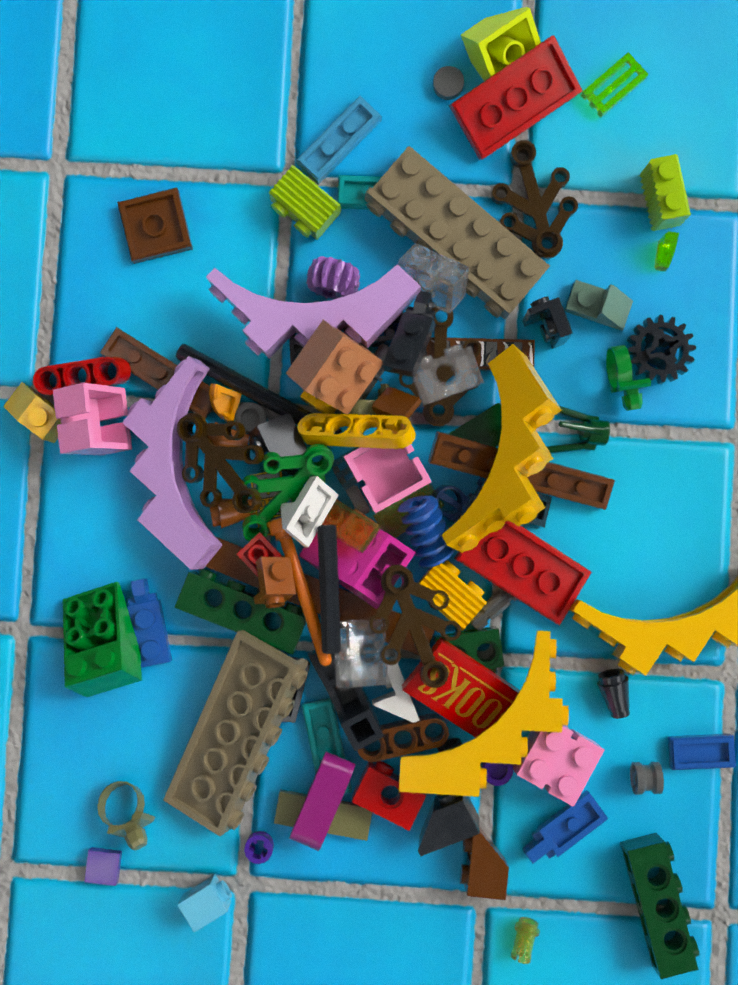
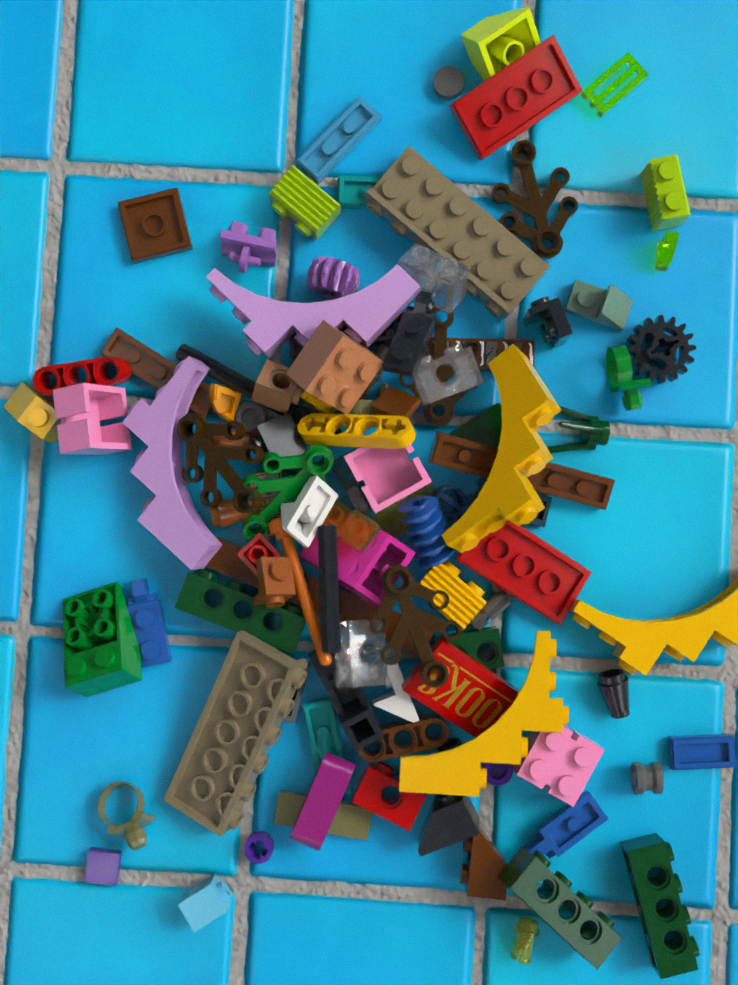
none -> medium lavender hips [219,221,277,274]
none -> medium nougat brick [251,359,303,414]
none -> dark green brick [497,847,622,970]

